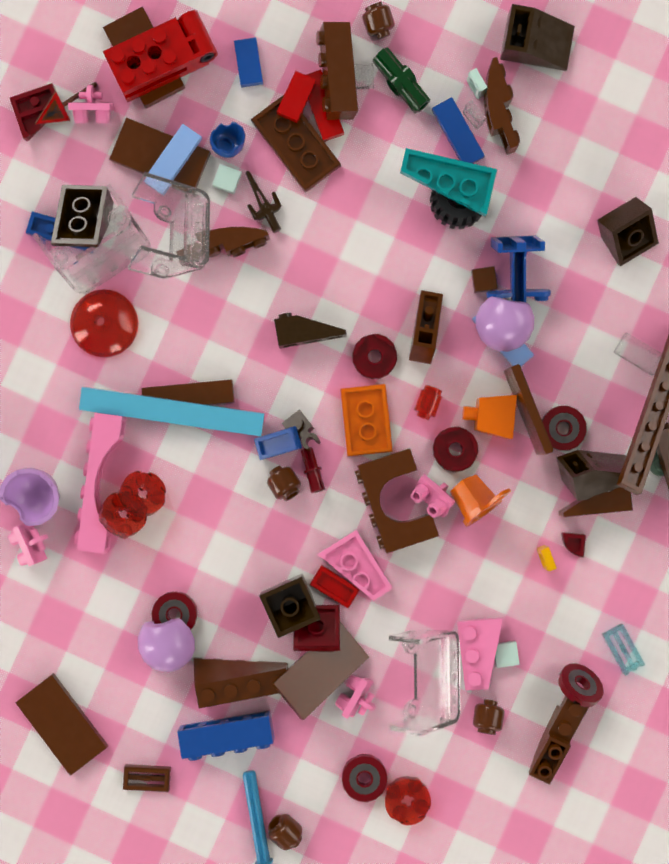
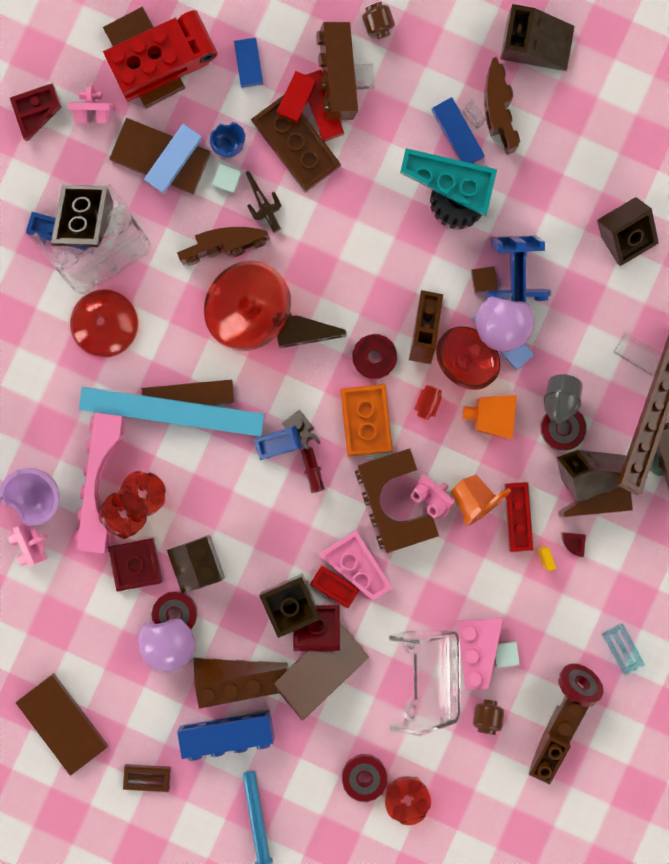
piece [34,82,97,124] -> none
clear windscreen [128,172,210,279] -> none
reddish brown head [267,466,301,501] -> none
reddish brown head [268,814,302,850] -> none
bright pink hips [335,675,376,719] -> none
dark green piece [372,47,431,114] -> none
dark red tile [433,427,478,472] -> none
light aqua tile [467,68,488,99] -> none
reddish brown tile [504,364,553,455] -> none
none -> dark red tile [108,538,162,592]
none -> dark brown slope [167,535,225,593]
none -> clear red dish [204,260,291,351]
none -> clear red dish [436,326,500,390]
none -> red tile [504,482,533,552]
none -> dark grey helmet [544,374,583,424]

